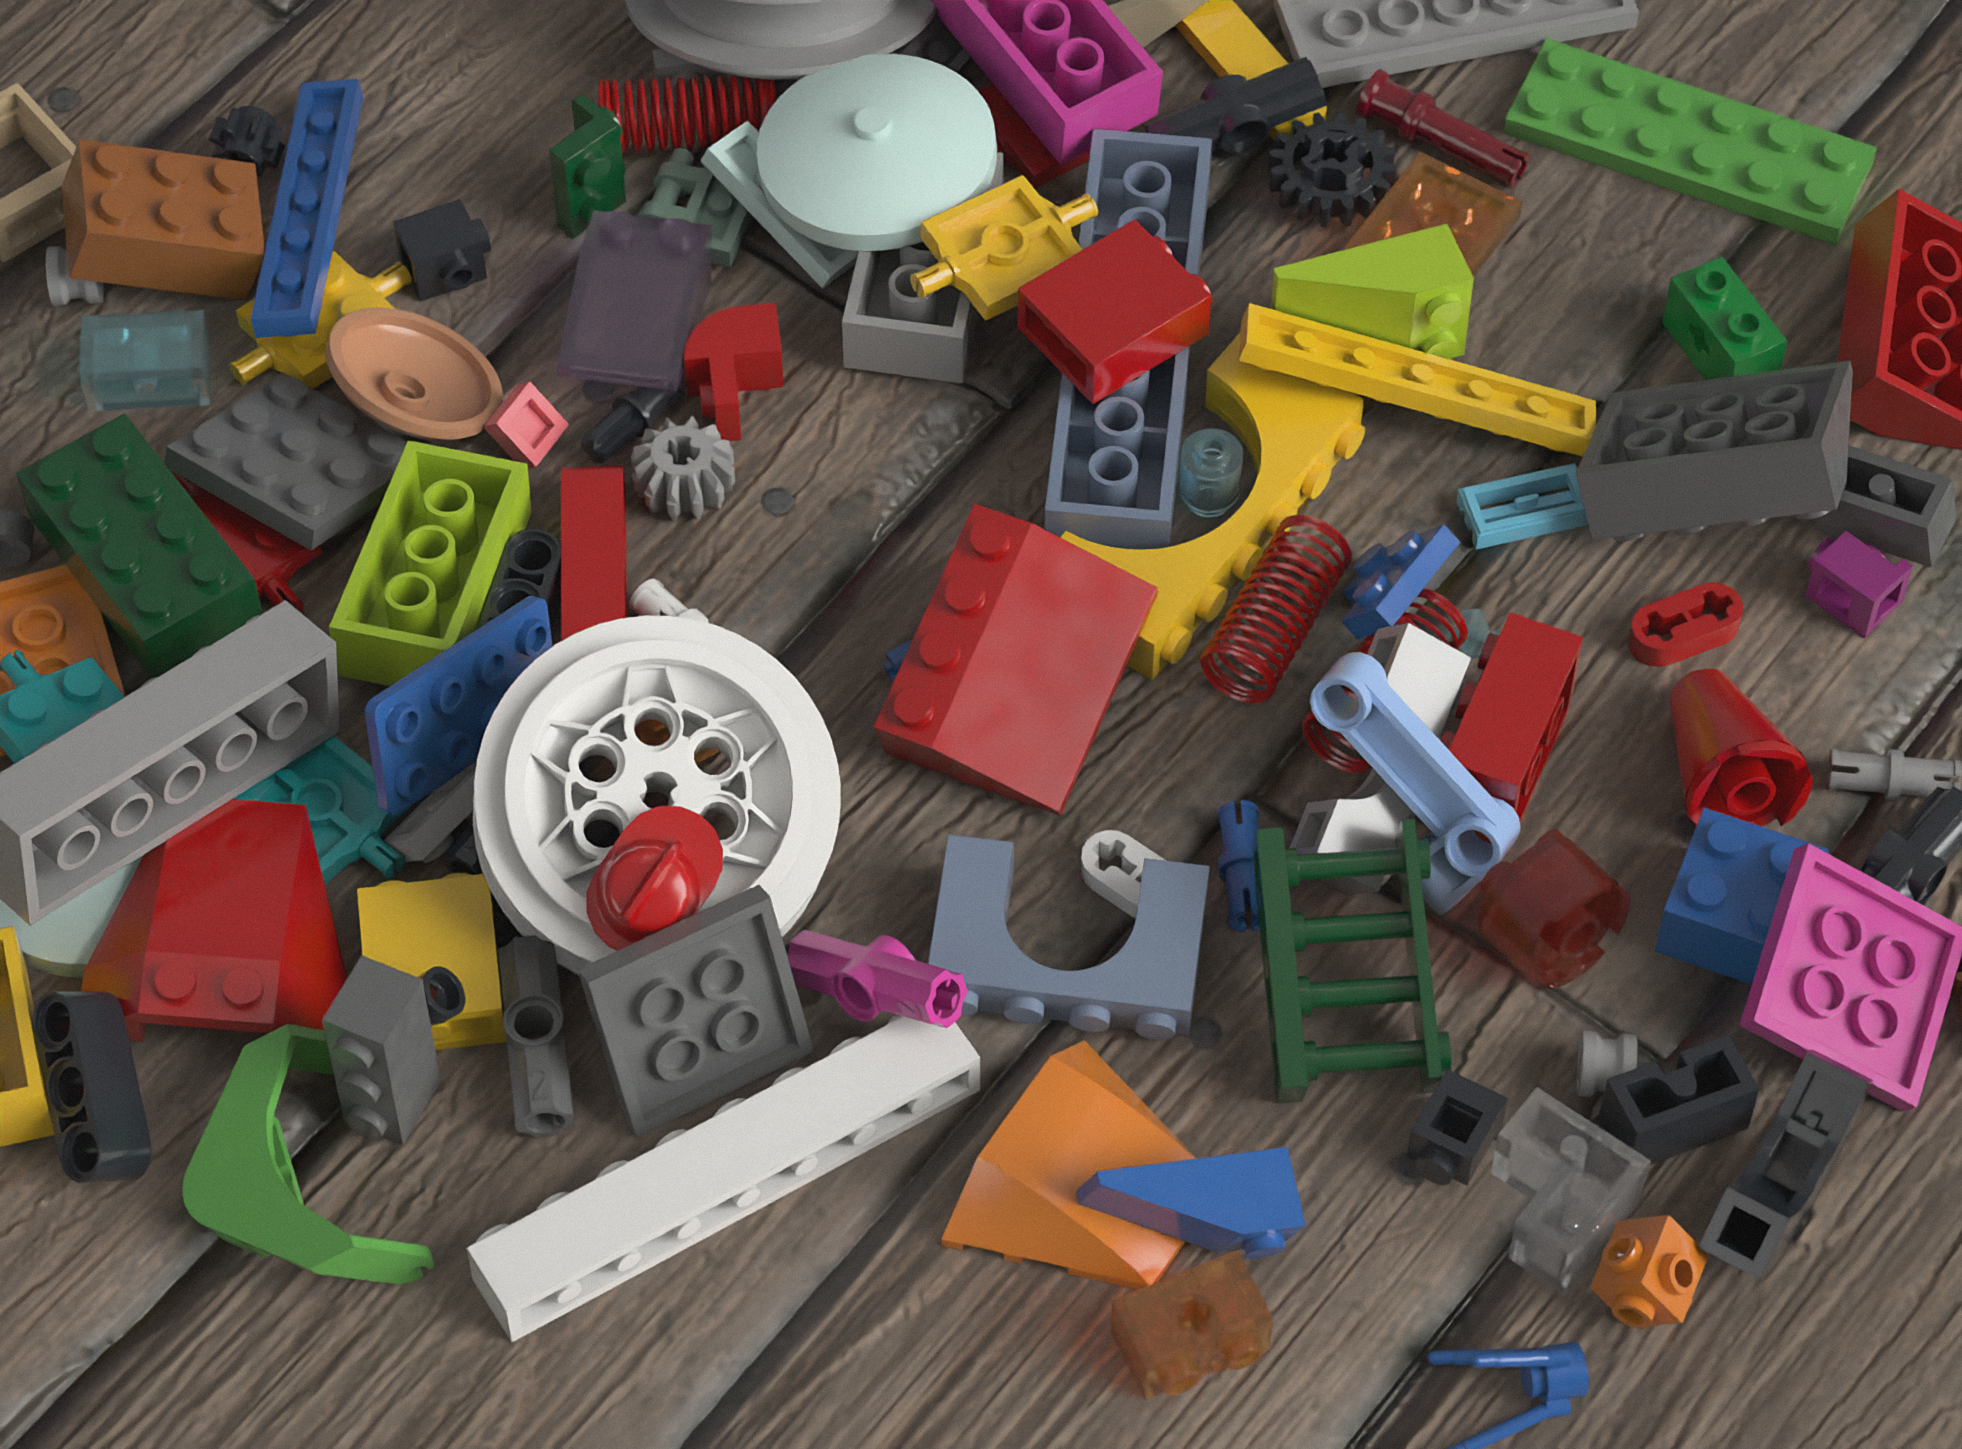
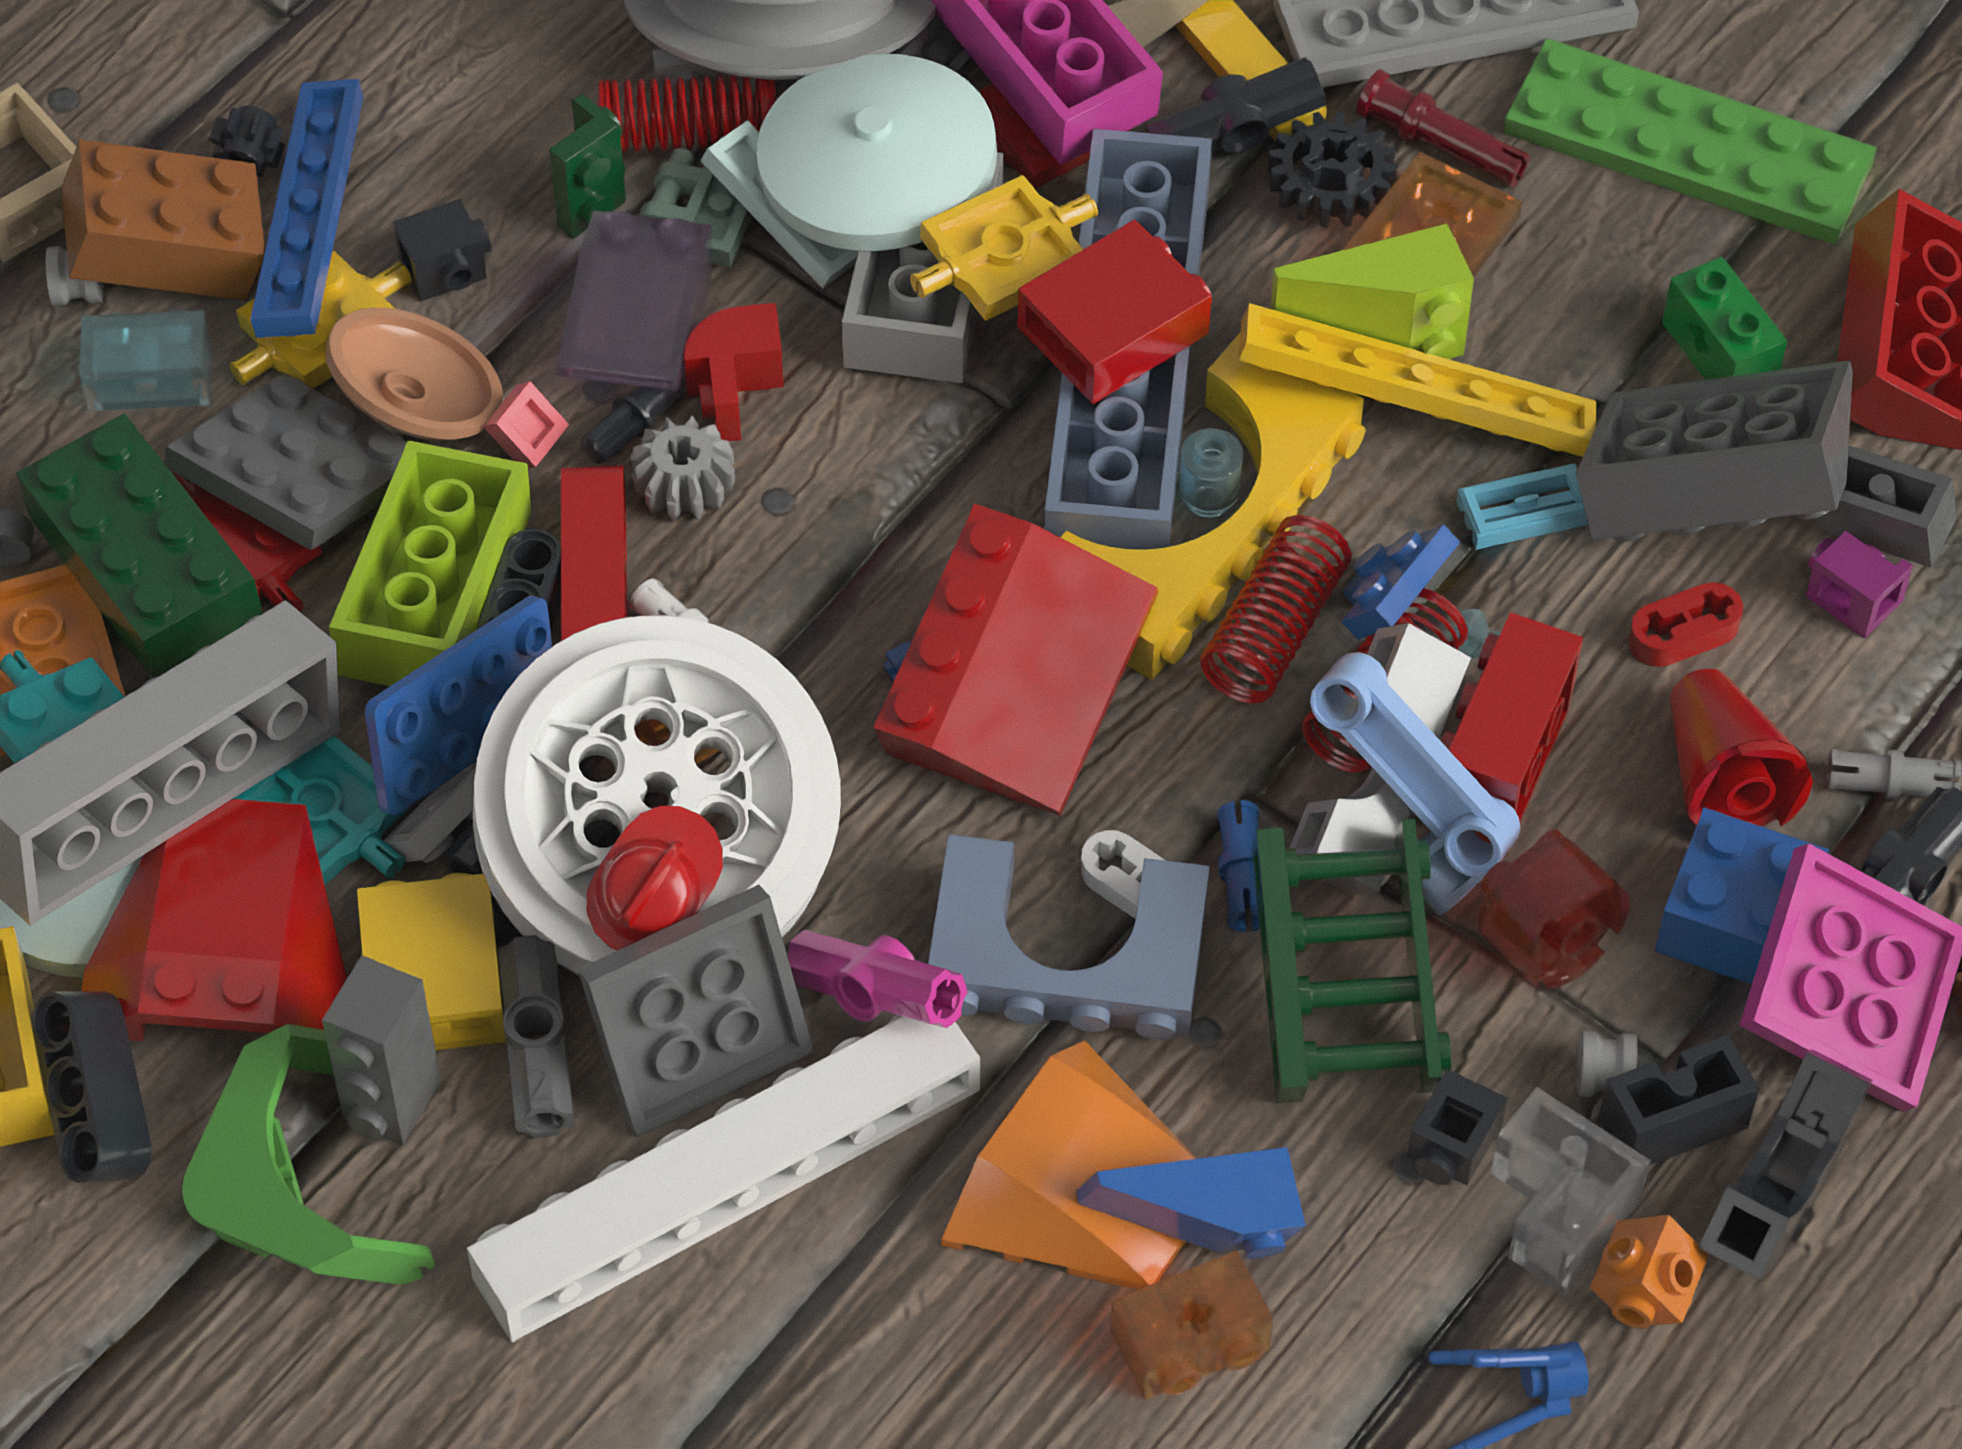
black hinge [417,966,465,1025] -> none

